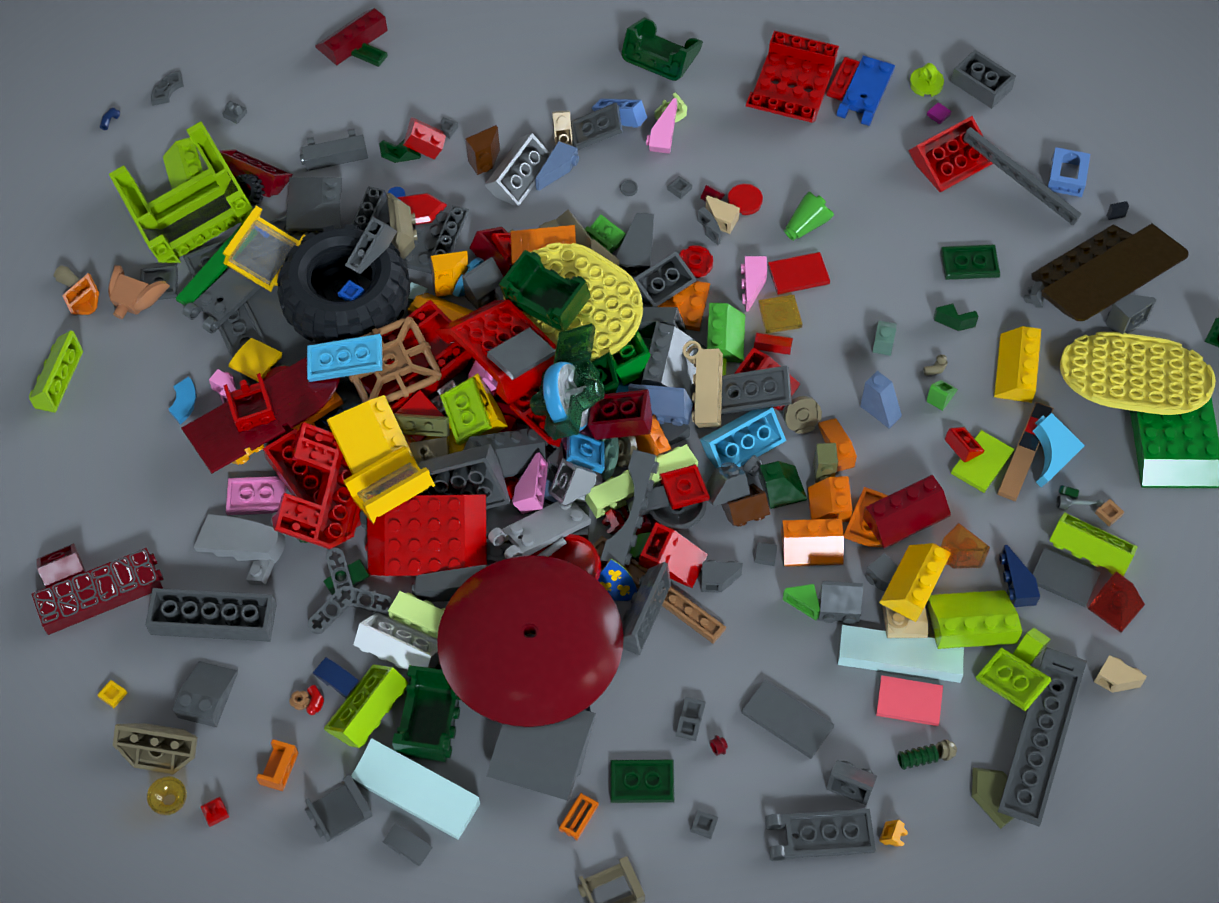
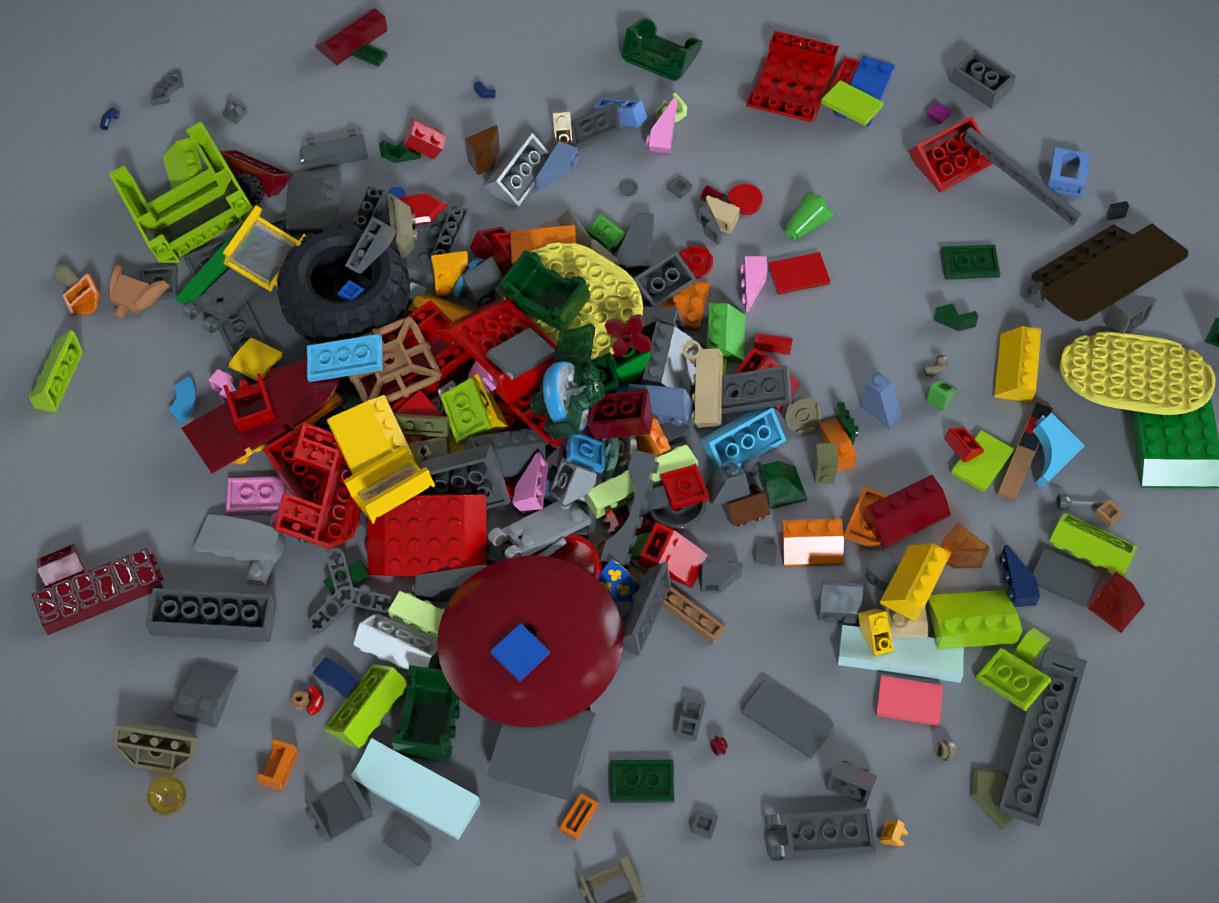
yellow tile [97,680,128,708] -> none
red tile [200,797,229,827] -> none
dark grey tile [441,117,458,139] -> none
clear yellow tile [758,295,803,333] -> none
bright green slope [782,584,820,620] -> none
orange slope [808,476,853,522] -> none
sand green slope [873,321,897,356] -> none
dark green piece [897,744,939,770] -> none
lime tile [910,63,944,97] -> none
dark green tile [1058,485,1079,499] -> none
tan slope [1094,655,1147,693] -> none
none -> dark blue arm [473,81,496,98]
none -> blue tile [490,623,550,682]
none -> dark red plant [604,314,652,356]
none -> lime tile [821,80,884,126]
none -> dark green slope [835,402,859,445]
none -> yellow slope [858,609,894,656]

